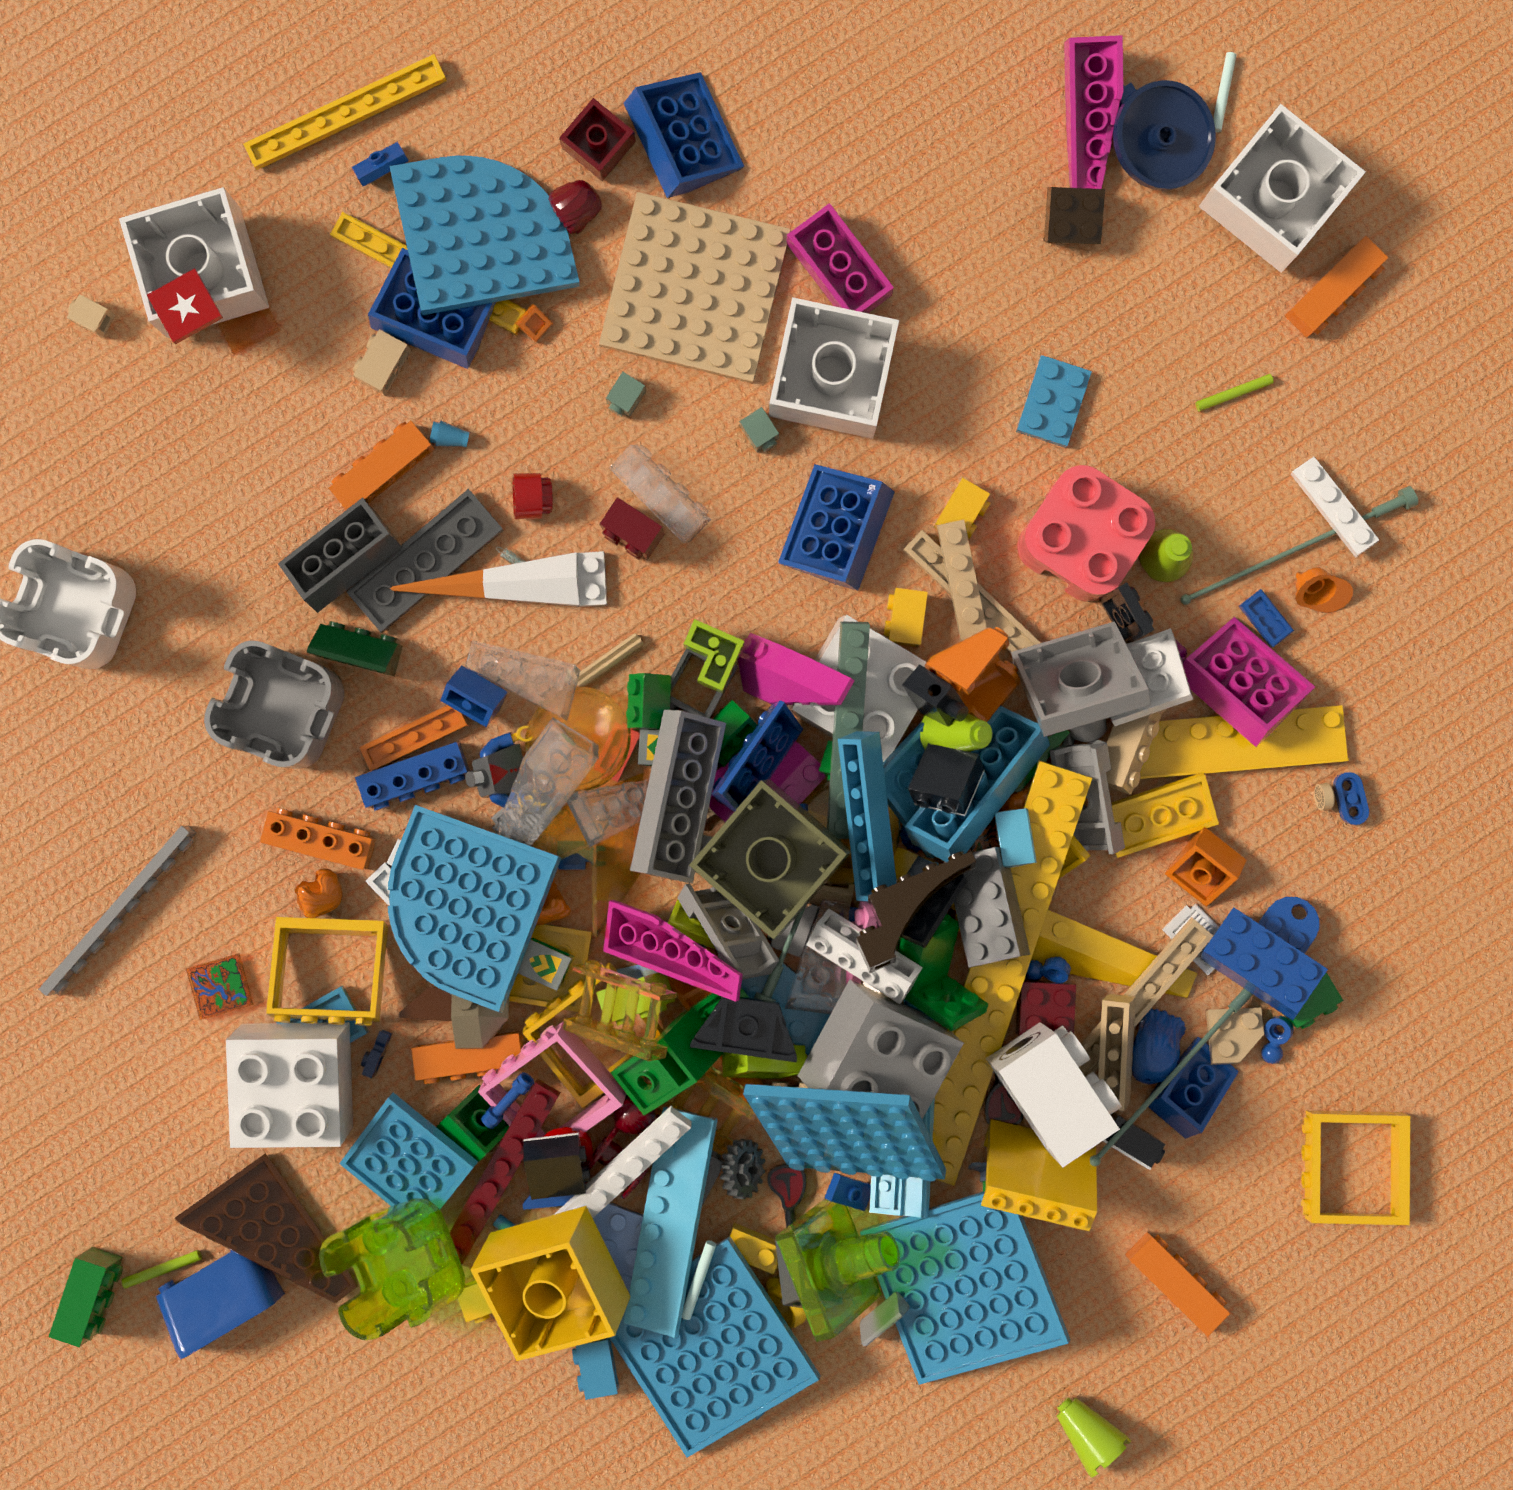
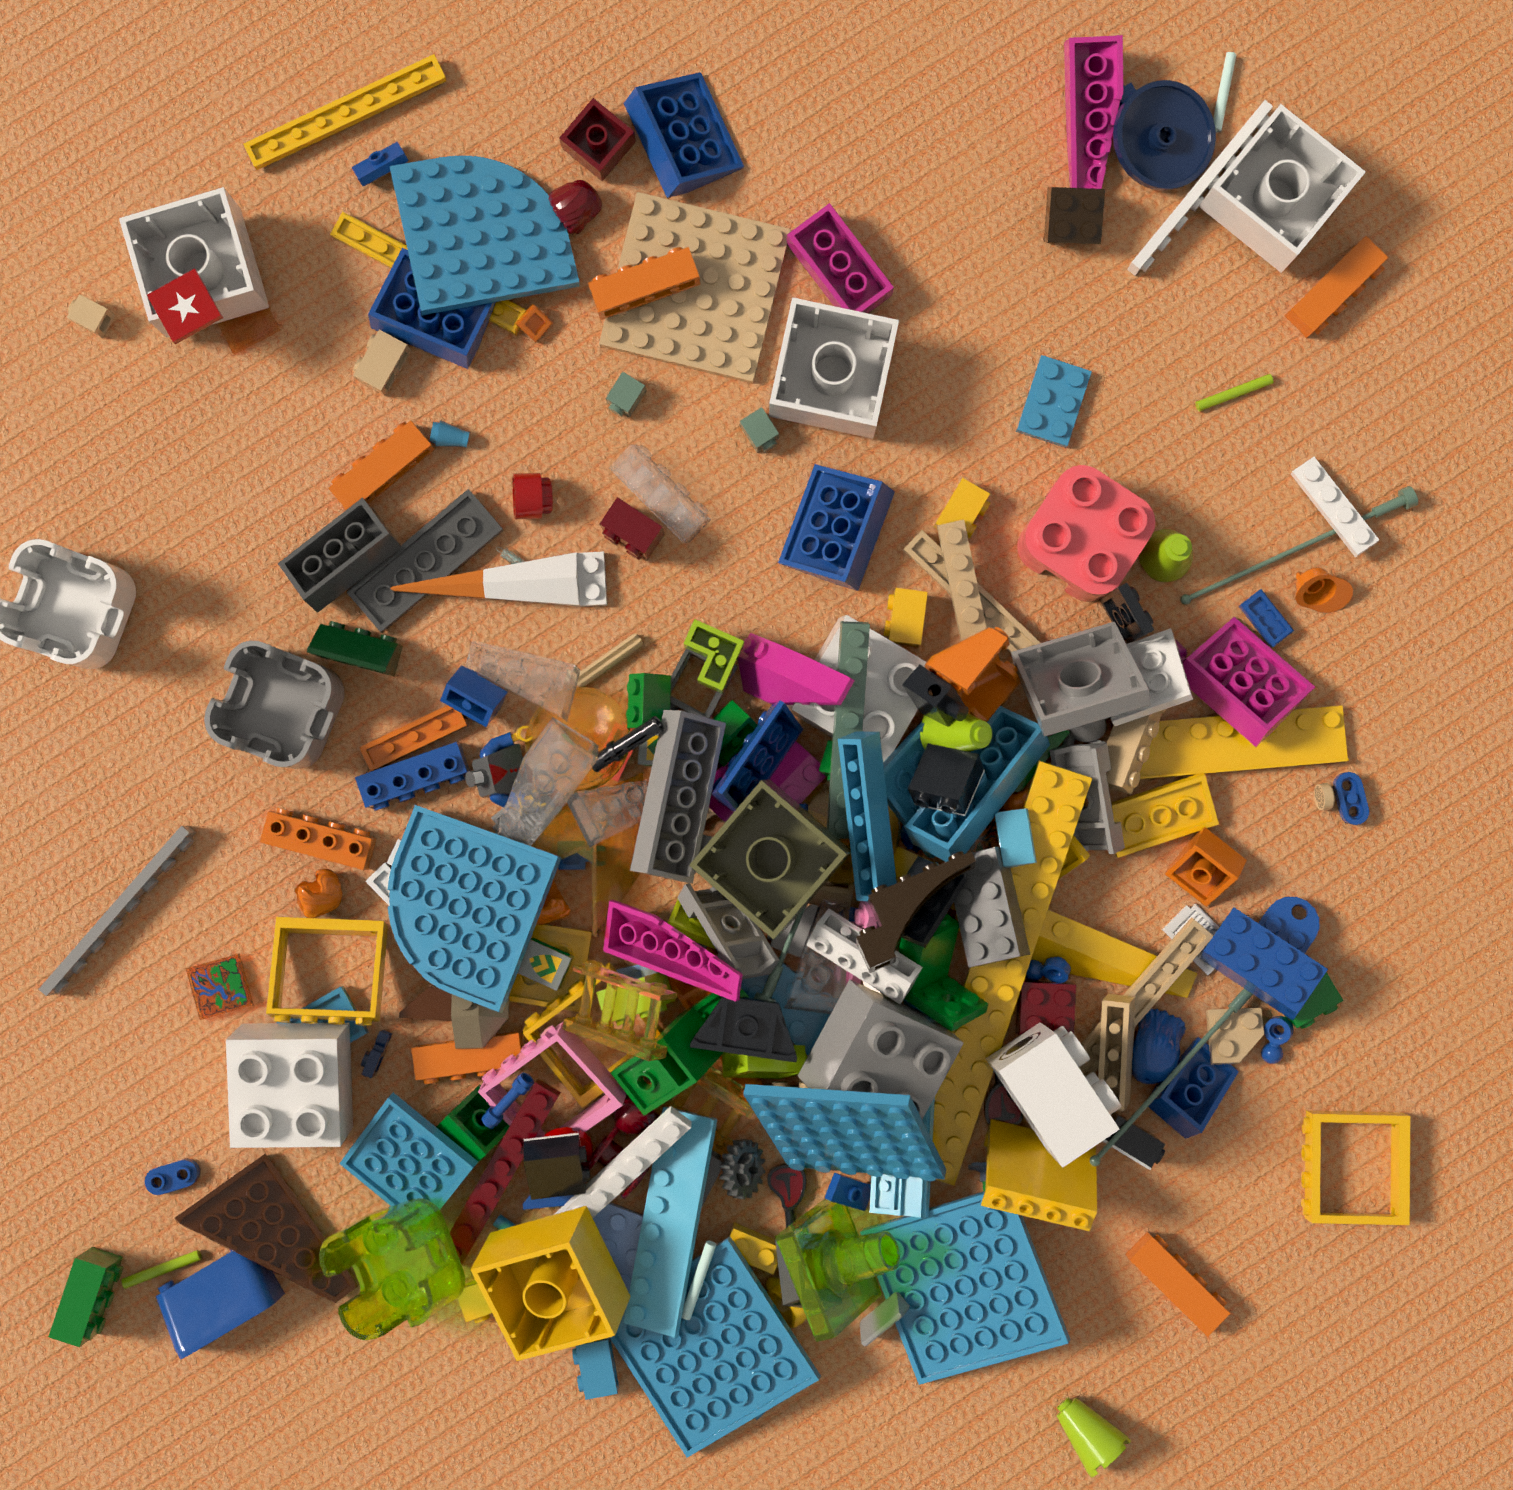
none -> blue plate [145,1159,200,1195]
none -> orange brick [588,247,701,320]
none -> black pin [588,716,664,772]
none -> white plate [1127,100,1273,276]

